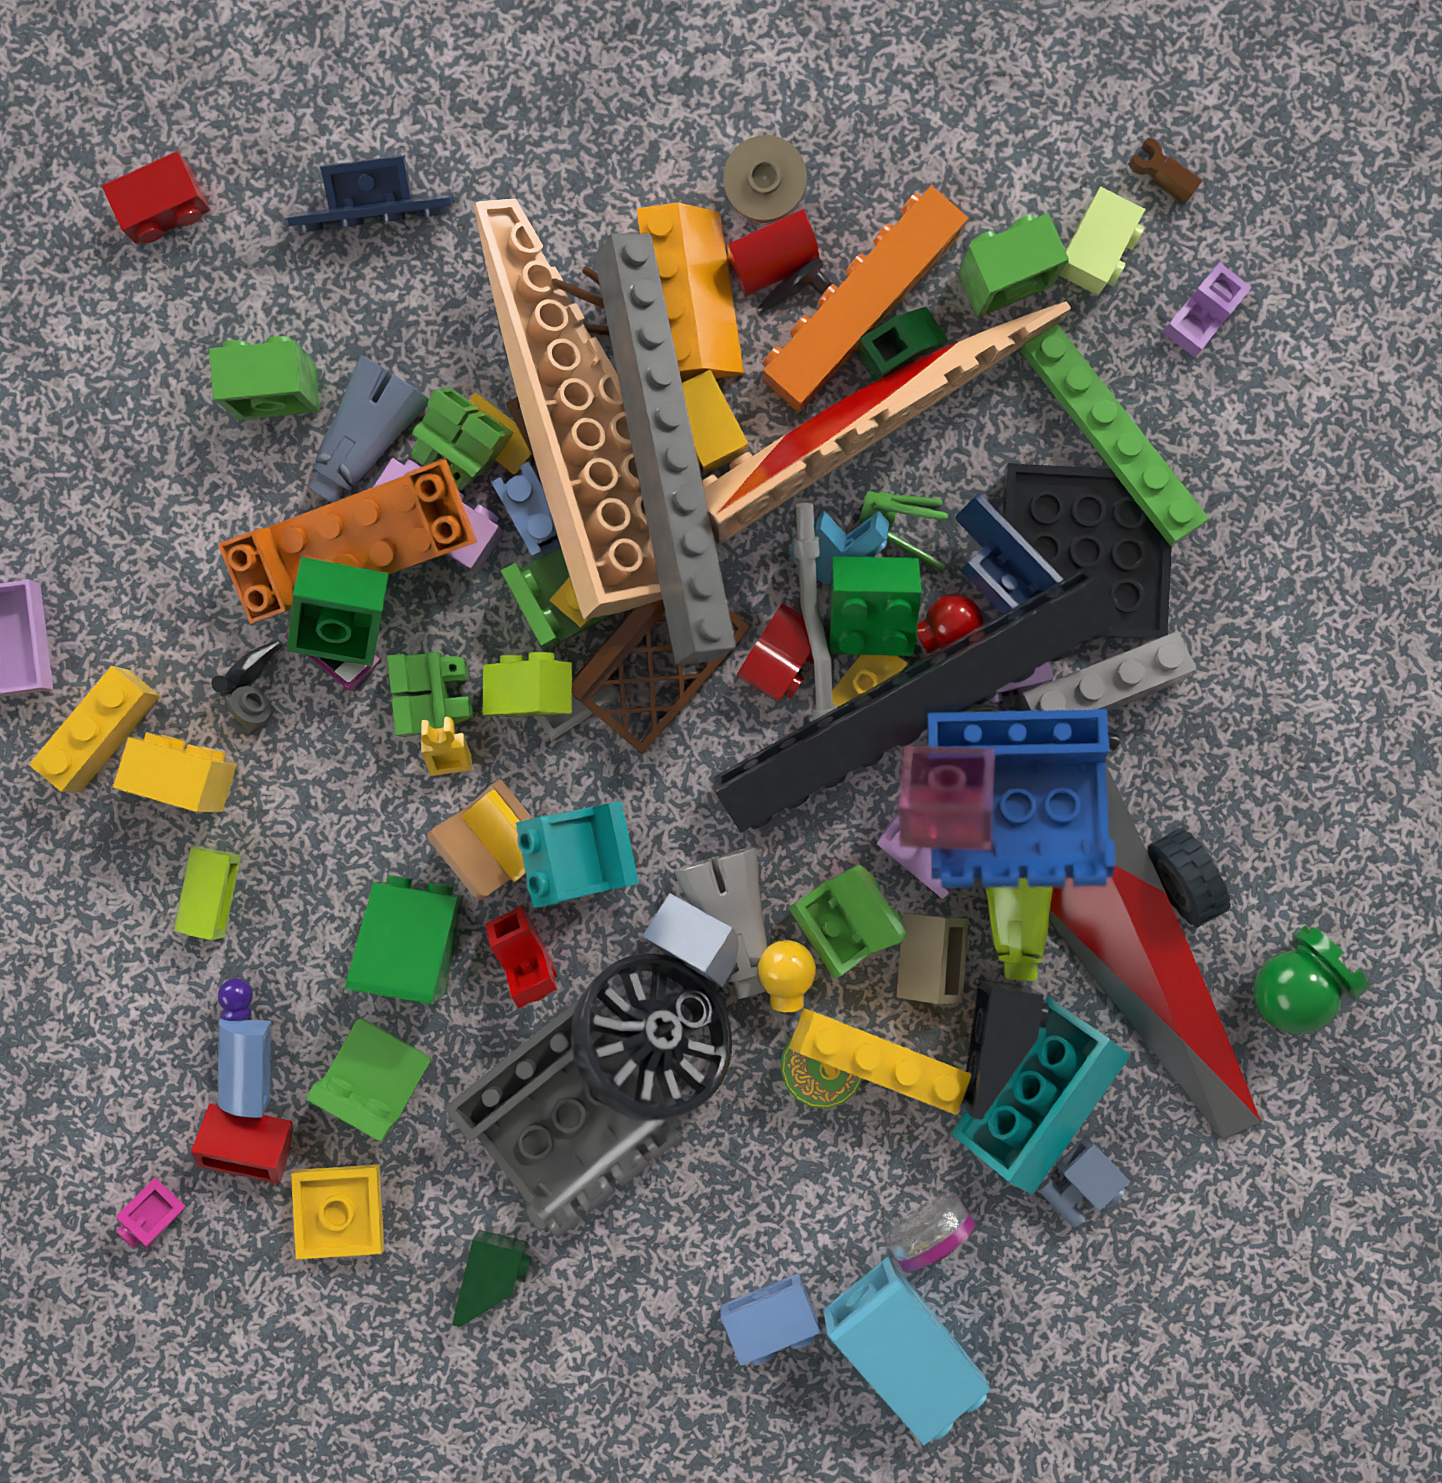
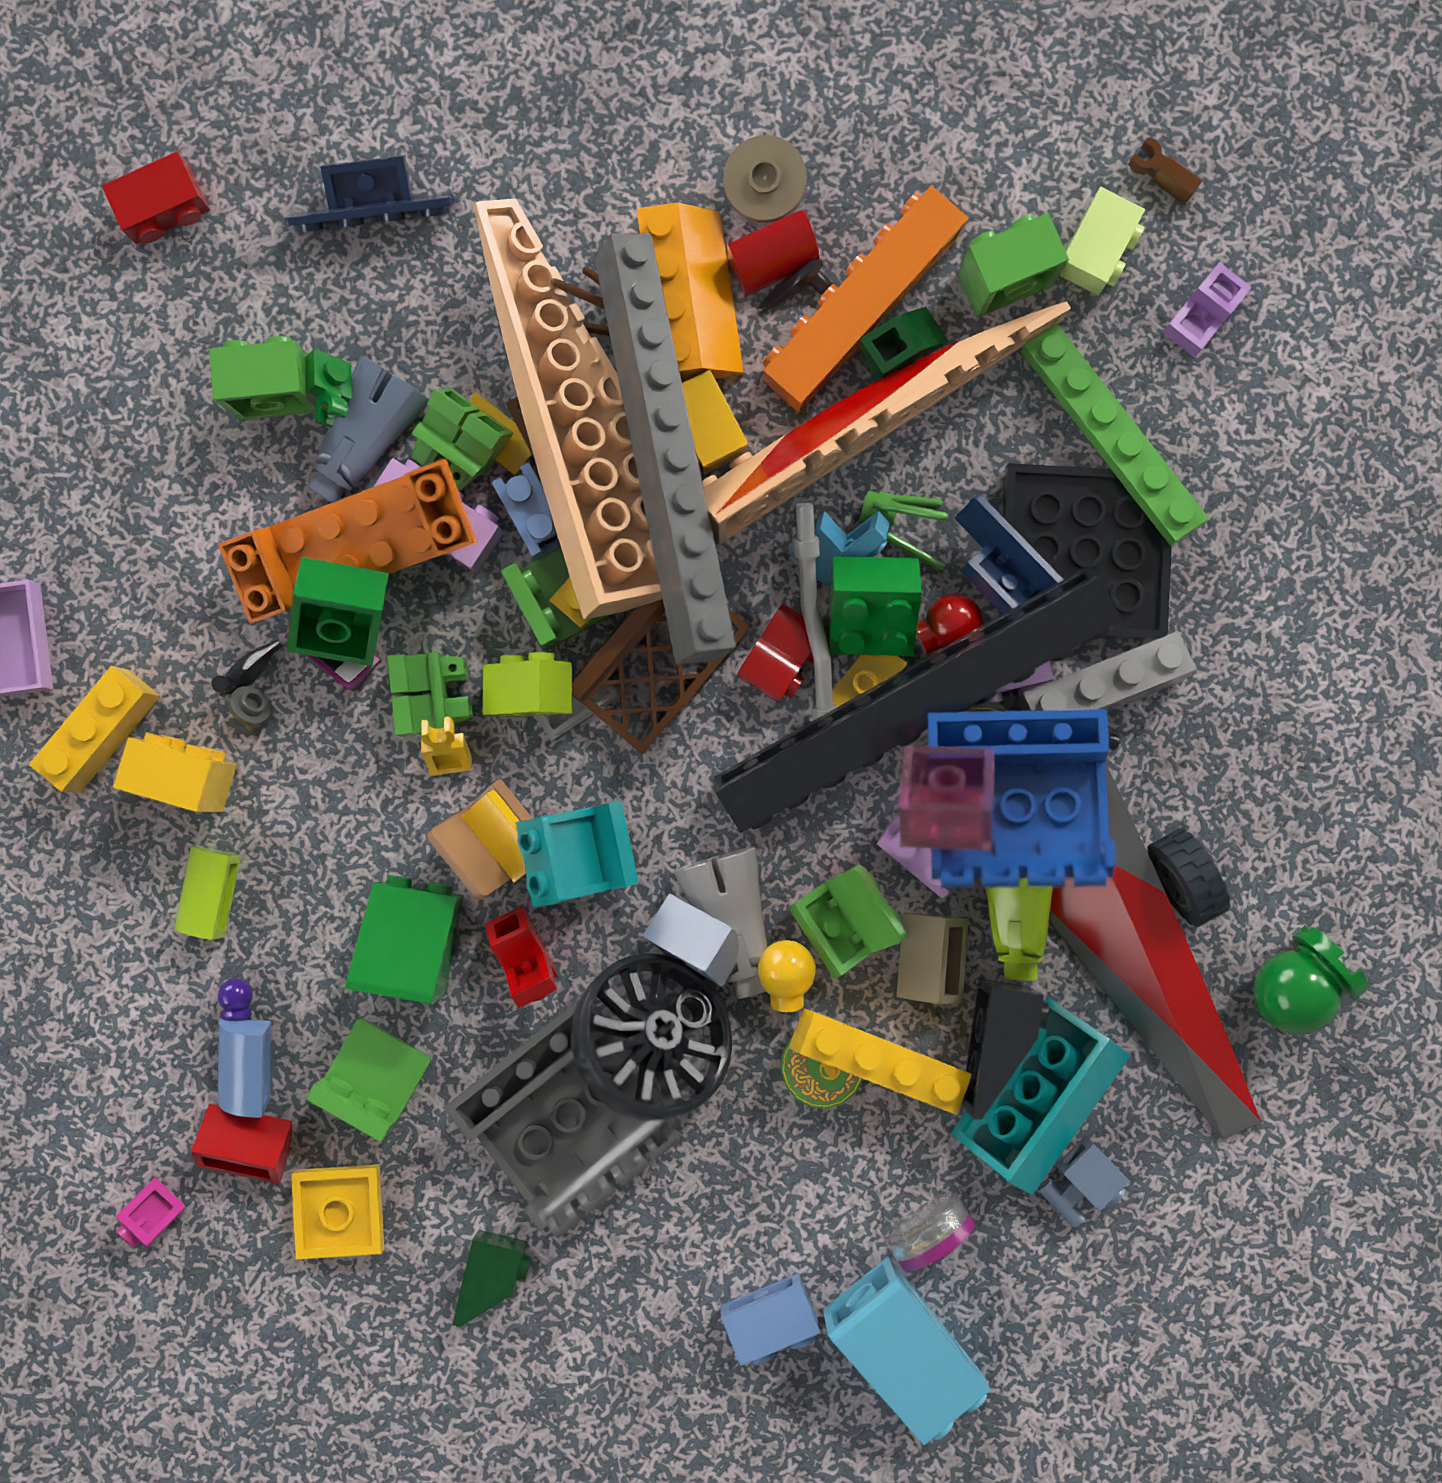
none -> green plate [305,349,352,428]

